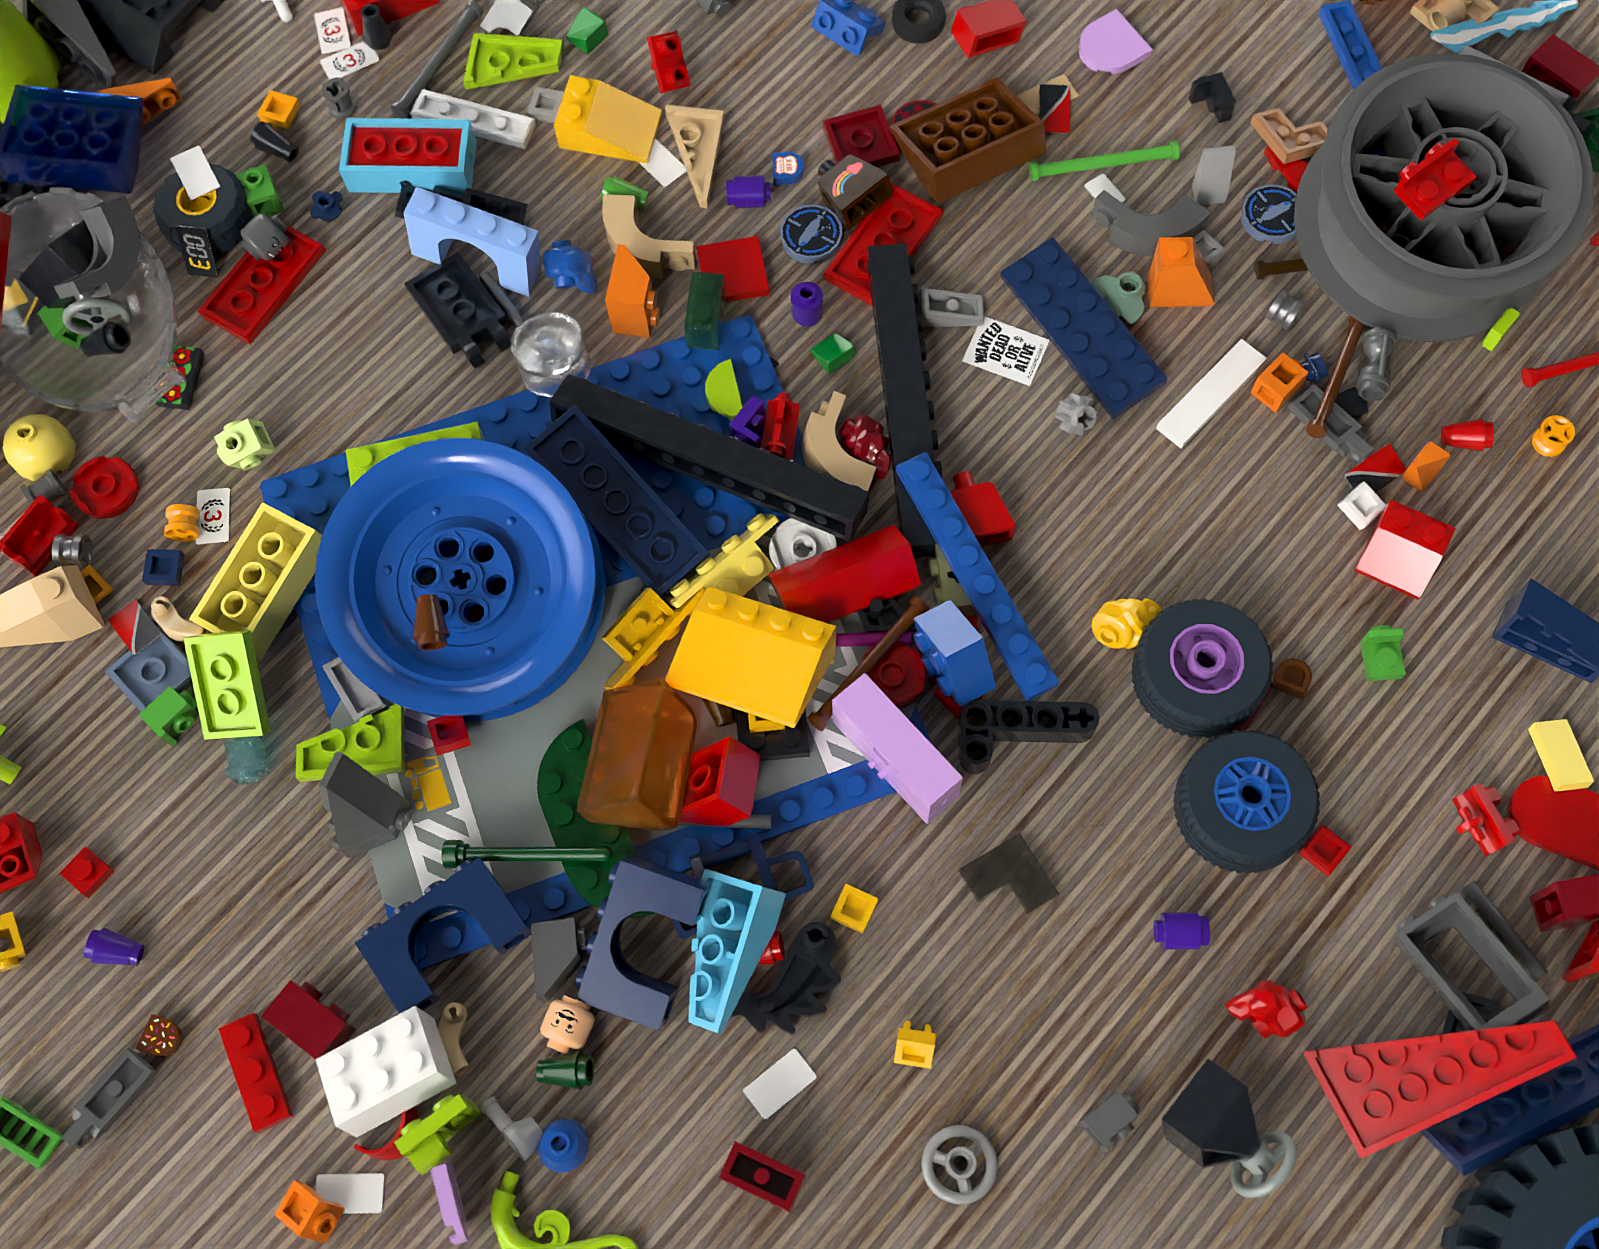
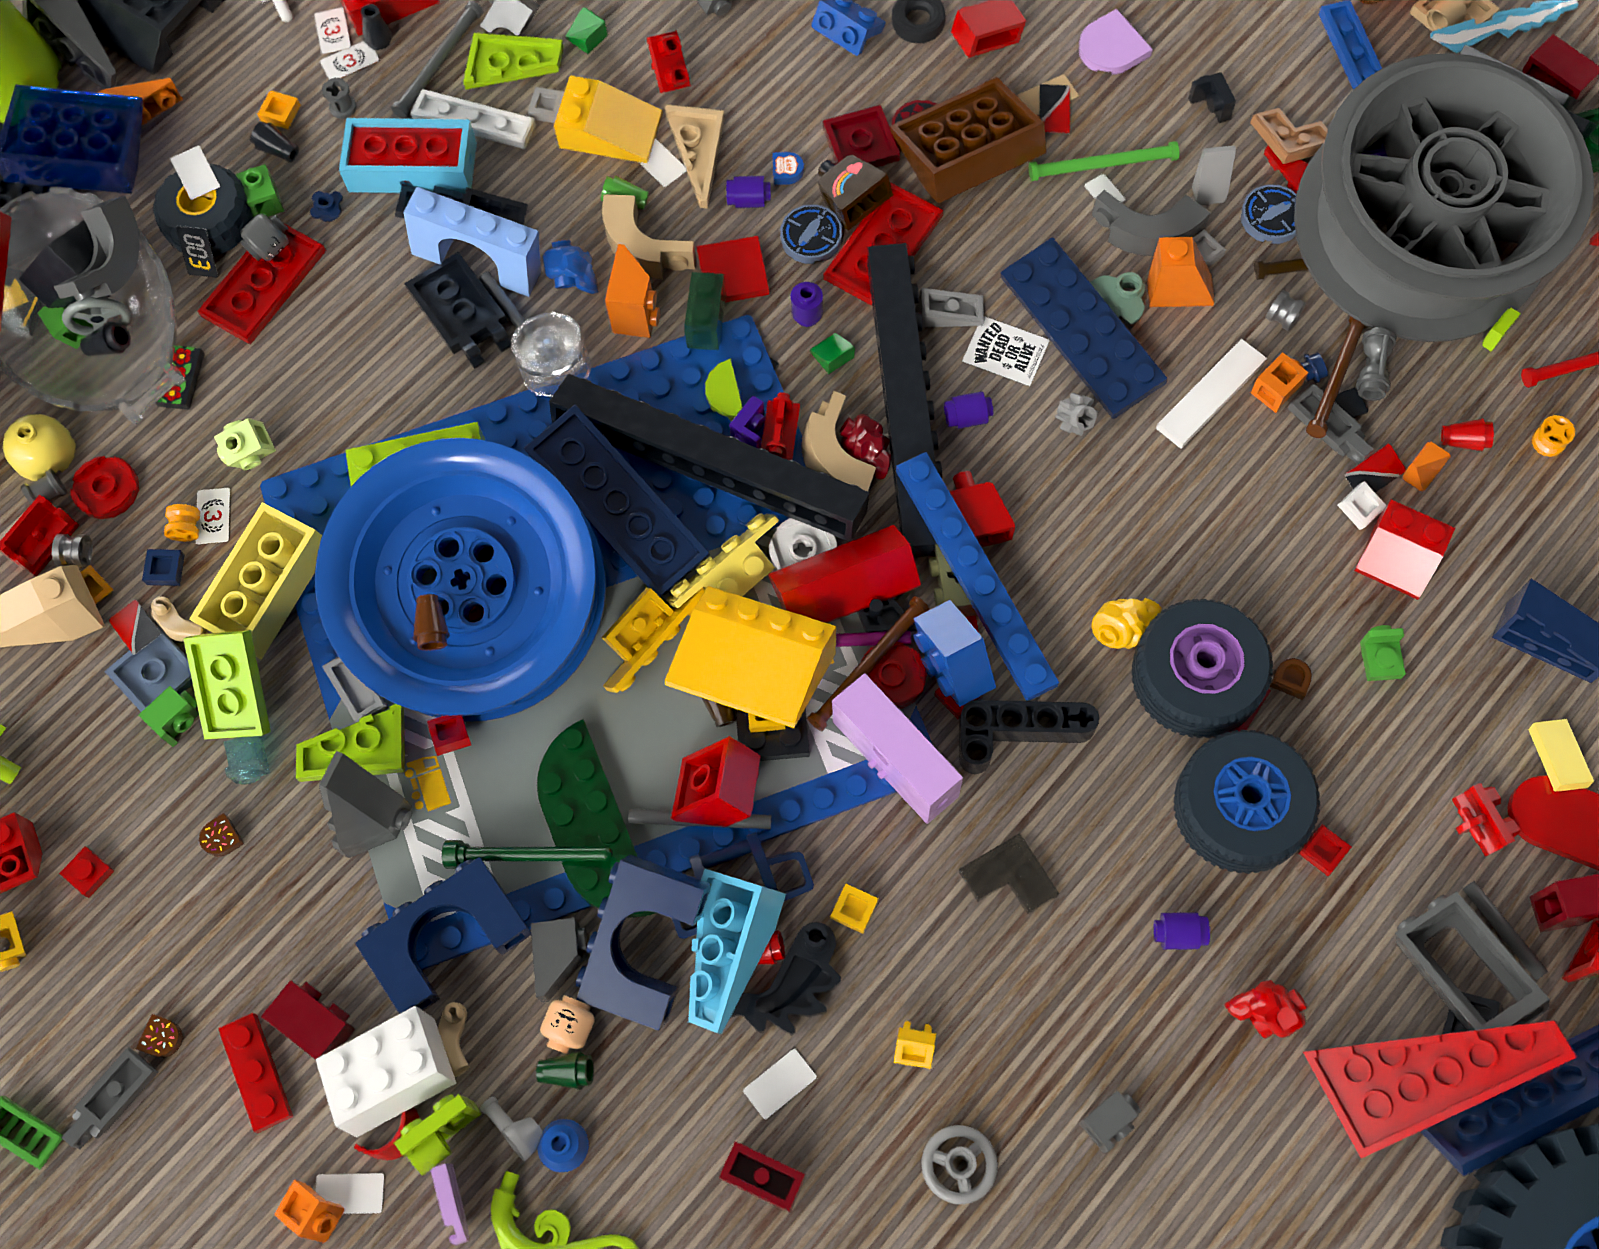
dark purple cone [84,928,144,966] -> none
clear orange windscreen [577,677,697,831] -> none
black piece [1161,1058,1298,1198] -> none
red bracket [1394,138,1477,220] -> none
none -> reddish brown tile [199,813,244,857]
none -> dark purple brick [943,391,994,429]

